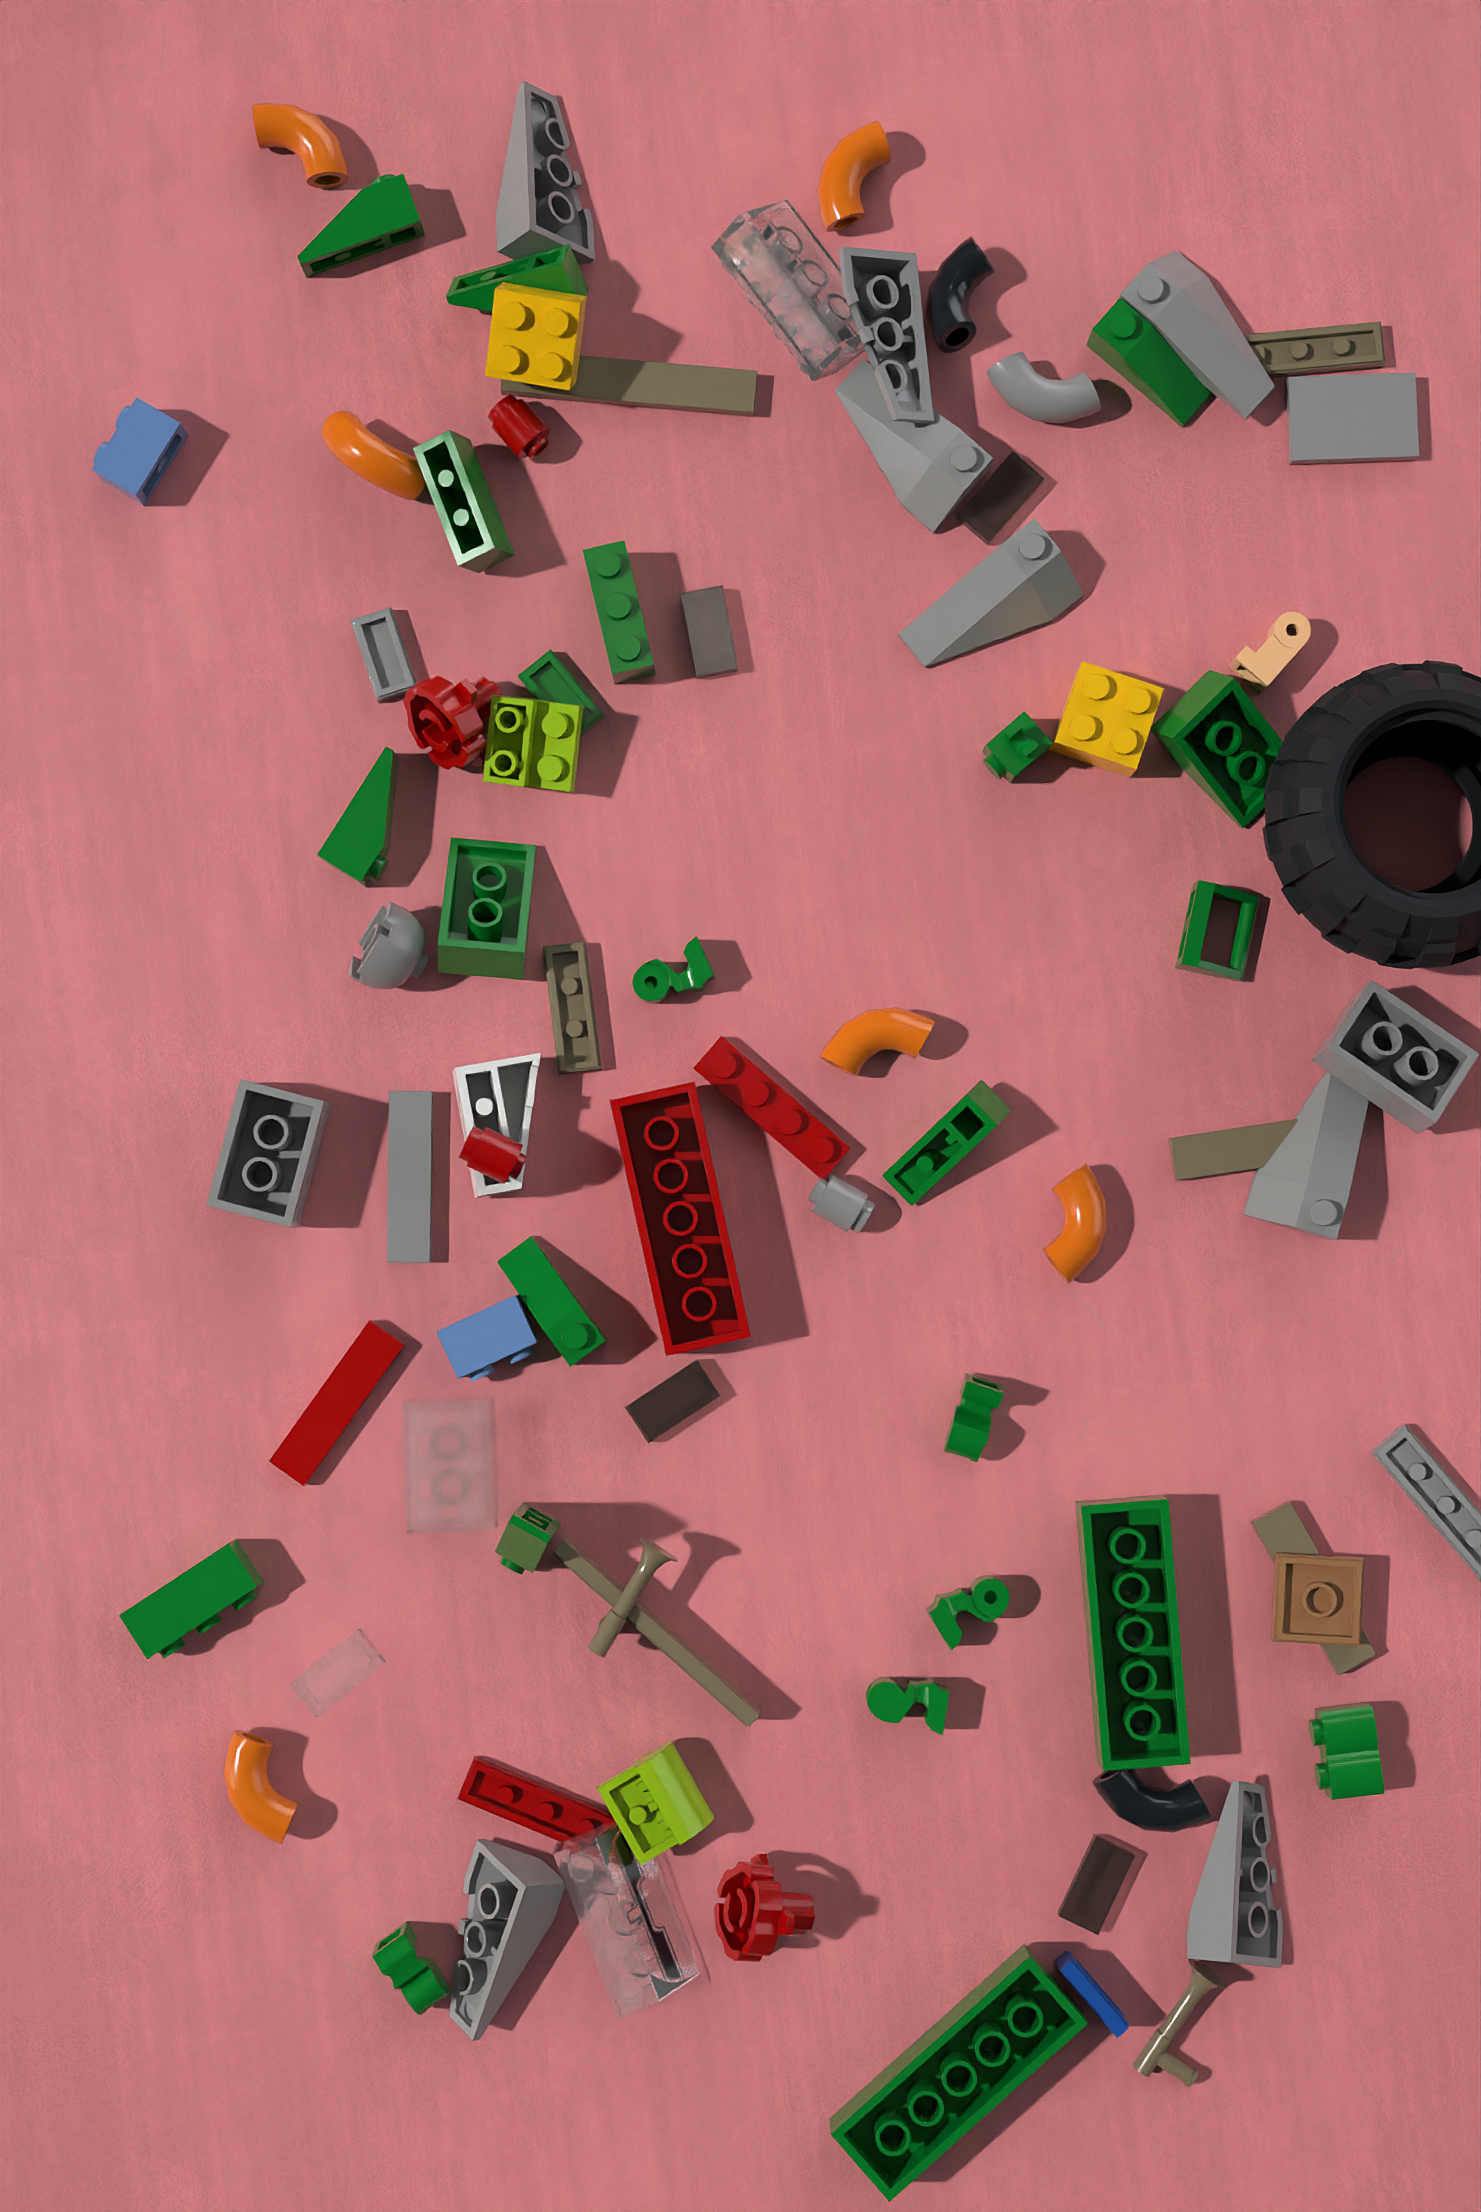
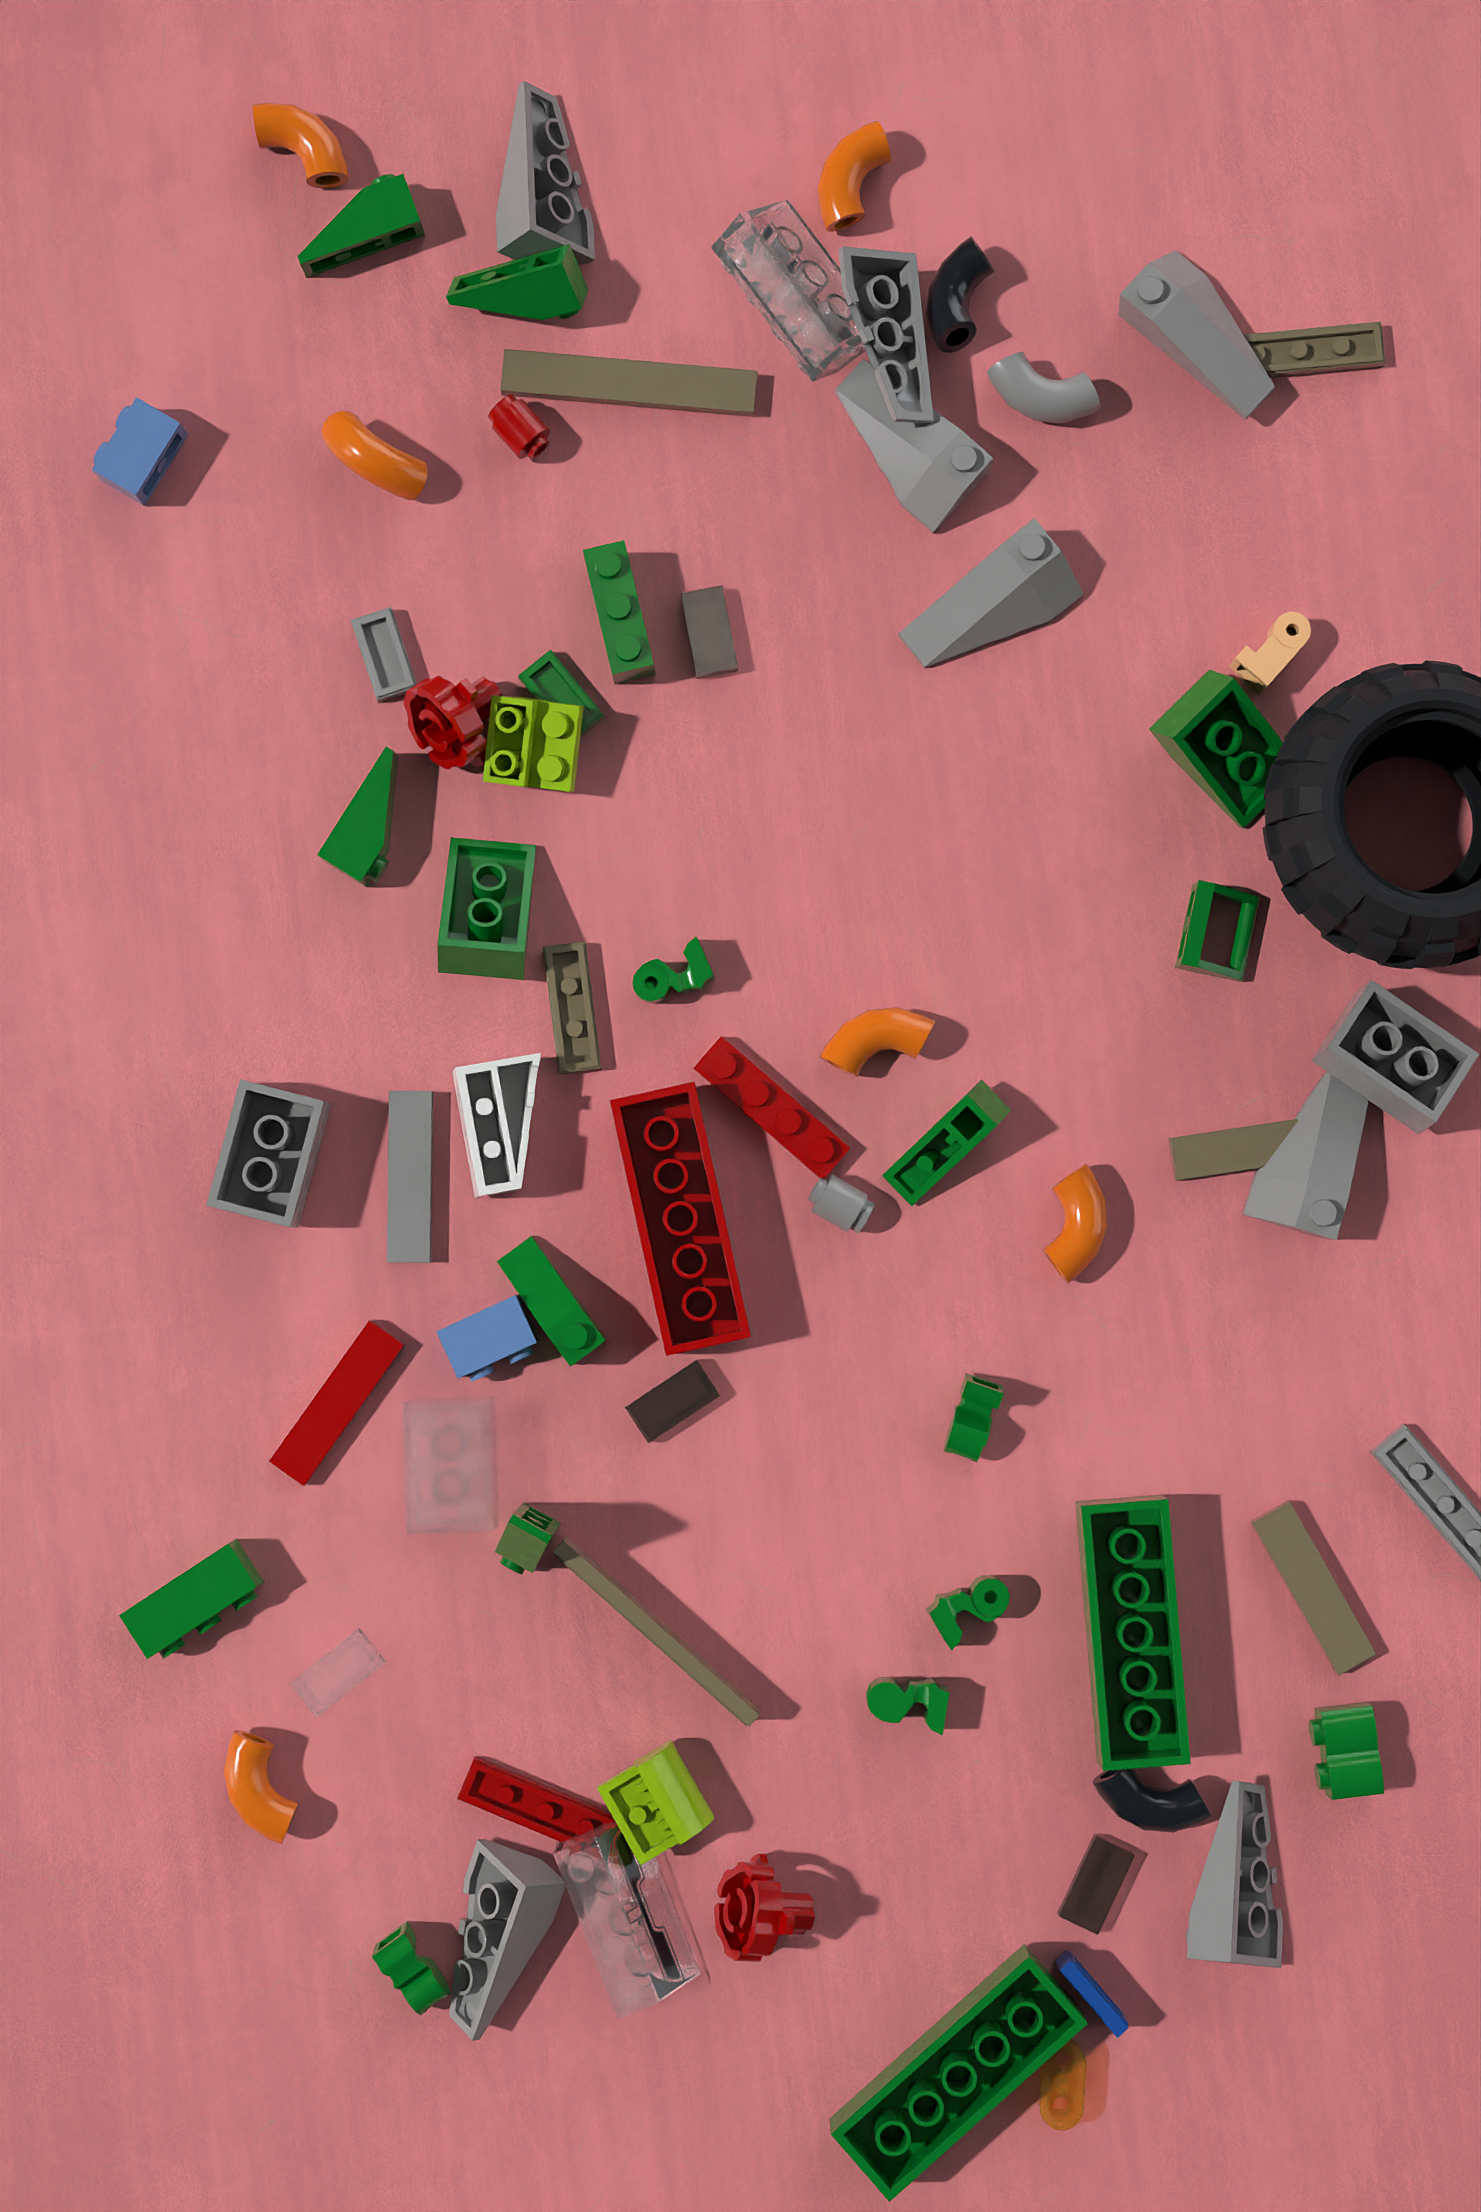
light grey cylinder [348,901,428,989] -> none
green brick [413,430,515,573] -> none
red brick [458,1126,527,1184] -> none
yellow brick [485,282,587,391] -> none
dark tan piece [588,1537,678,1657] -> none
clear smoke tile [956,451,1045,545] -> none
green brick [982,711,1053,784] -> none
yellow brick [1049,661,1164,778] -> none
green slope [1086,298,1211,427] -> none
dark tan piece [1133,1959,1227,2087] -> none
medium nougat tile [1271,1552,1365,1647] -> none
light grey tile [1286,372,1419,465] -> none
none -> clear yellow plate [1038,2039,1087,2130]

